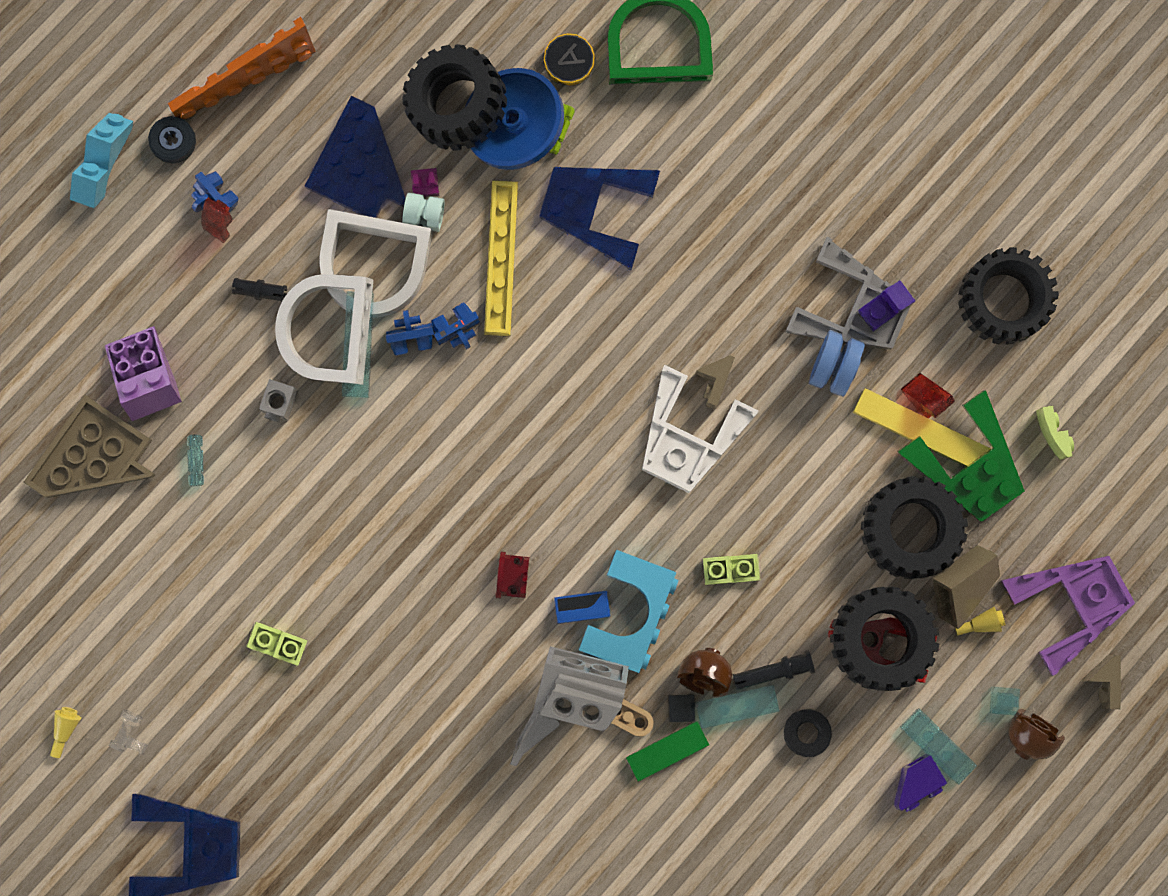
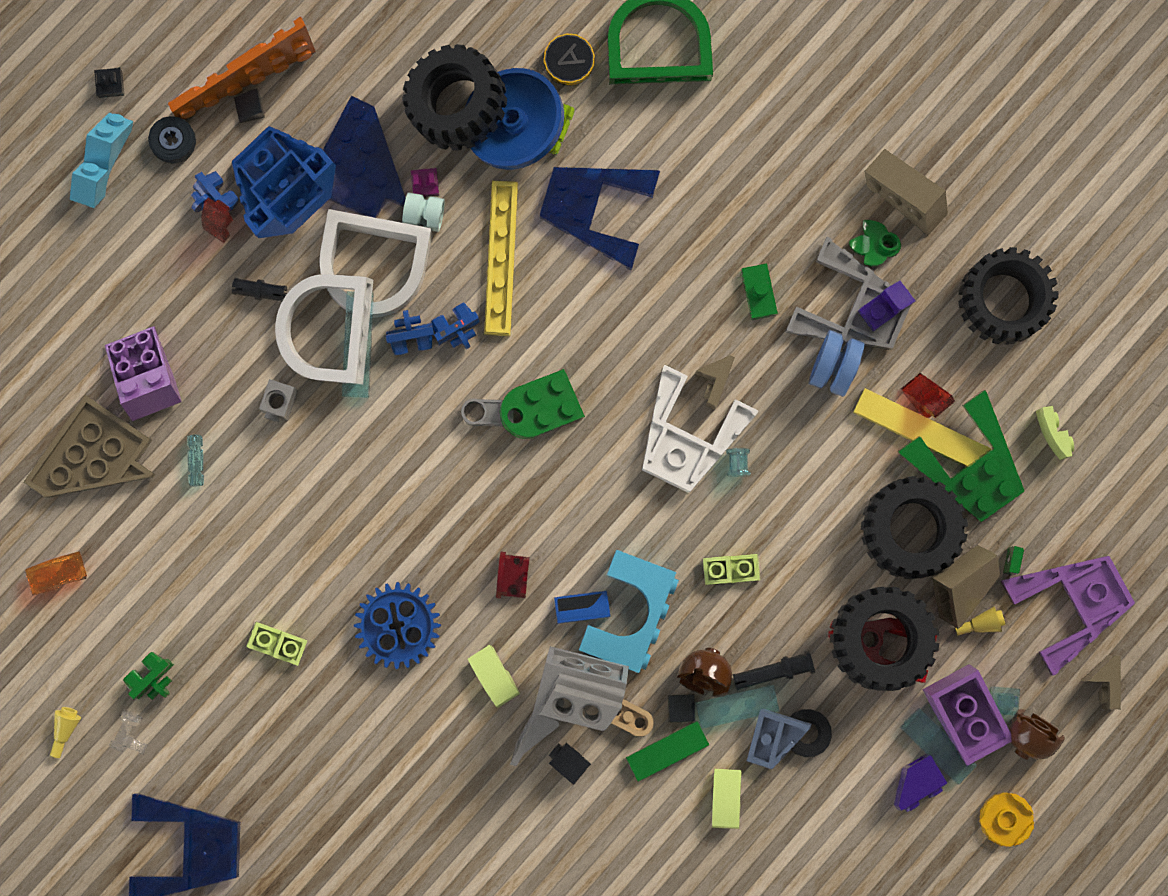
none -> clear orange slope [25,551,87,596]
none -> black tile [94,67,124,98]
none -> green hips [123,652,174,700]
none -> blue wedge [232,126,336,238]
none -> black slope [234,88,265,123]
none -> blue gear [354,582,441,669]
none -> light grey piece [461,398,514,427]
none -> yellowish green slope [468,645,520,708]
none -> green plate [499,369,585,439]
none -> black brick [548,742,591,785]
none -> yellowish green slope [712,769,742,829]
none -> clear light blue bush [726,448,751,477]
none -> green tile [741,263,778,320]
none -> sand blue wing [747,708,812,769]
none -> green plate [849,220,901,266]
none -> dark tan wedge [864,149,948,236]
none -> medium lavender slope [922,664,1012,766]
none -> yellow tile [979,792,1034,847]
none -> green tile [1003,546,1024,575]

